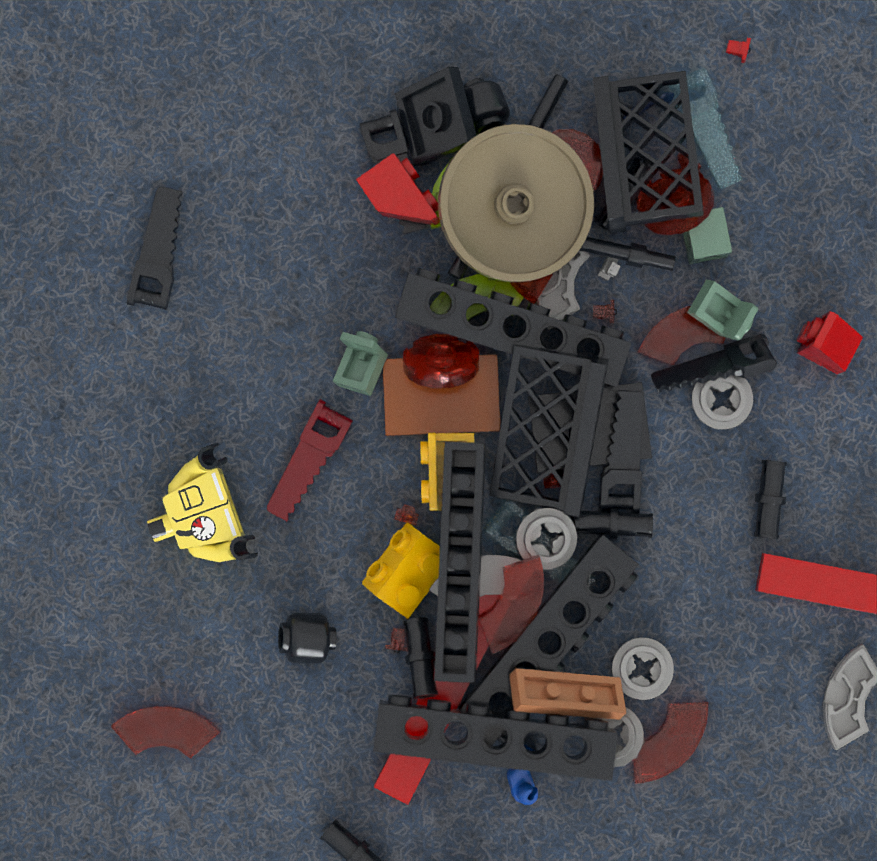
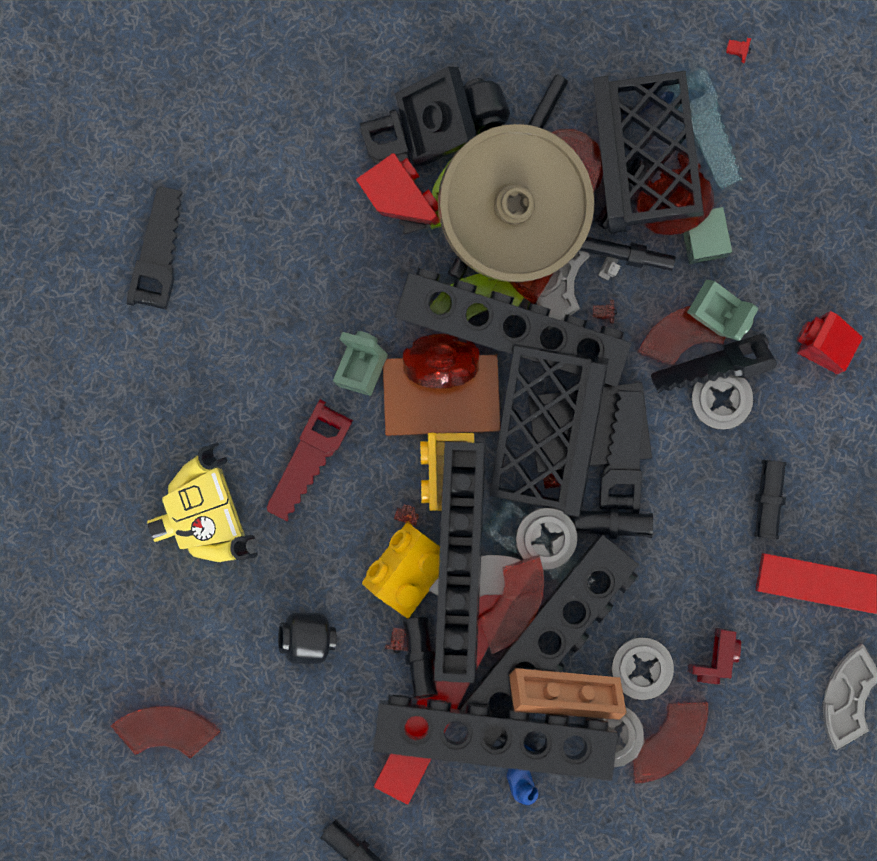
none -> dark red bracket [688,628,741,684]

